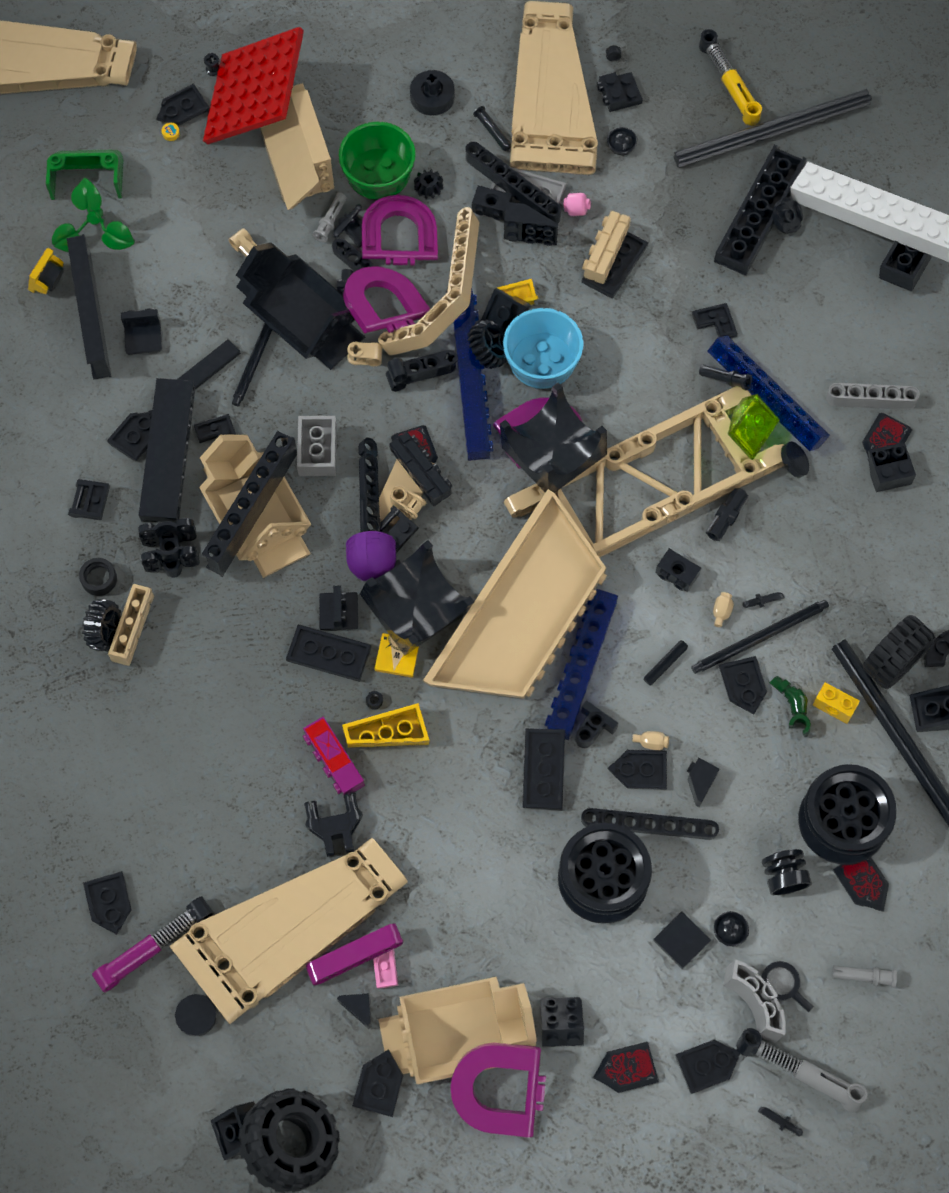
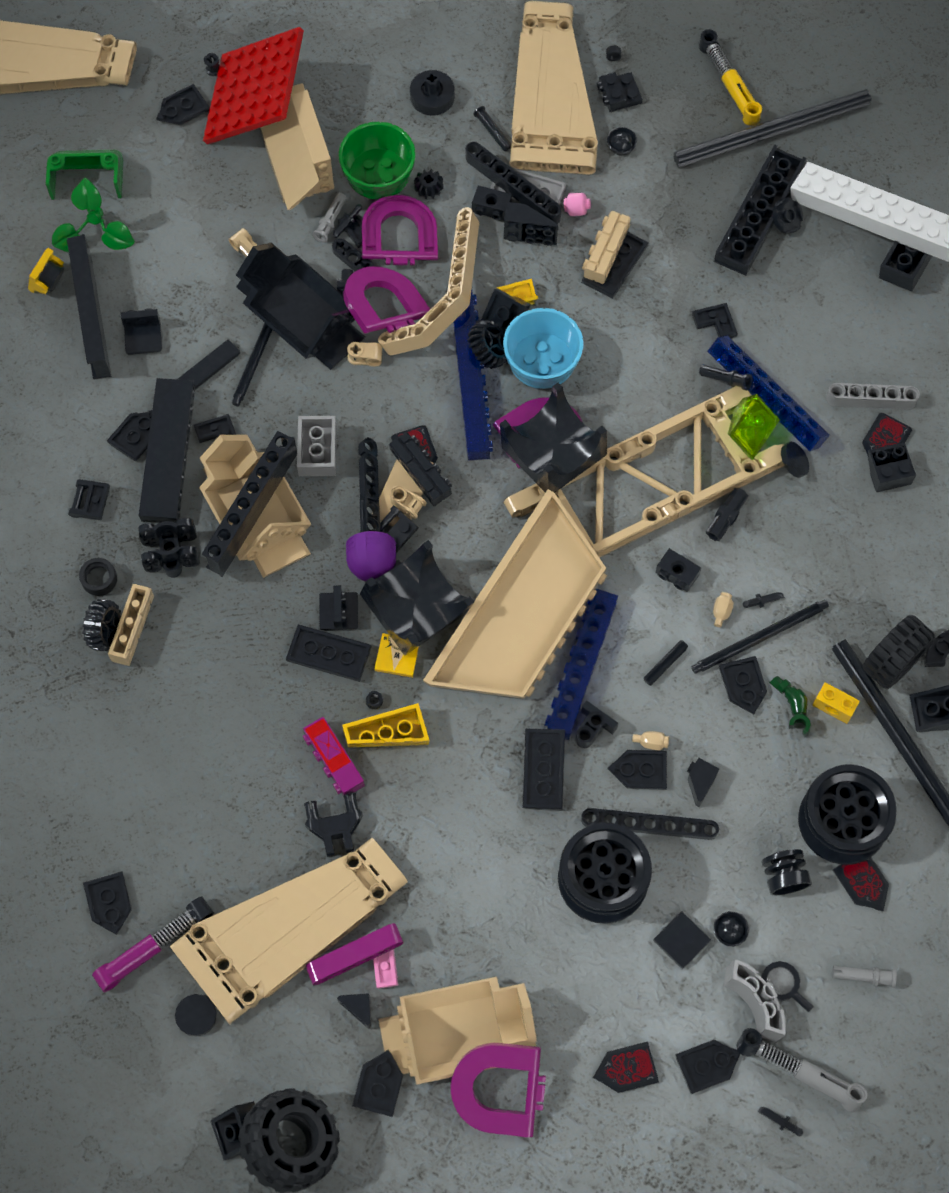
yellow tile [162,123,180,141] -> none
black piece [385,350,458,392] -> none
black bracket [540,997,584,1047] -> none

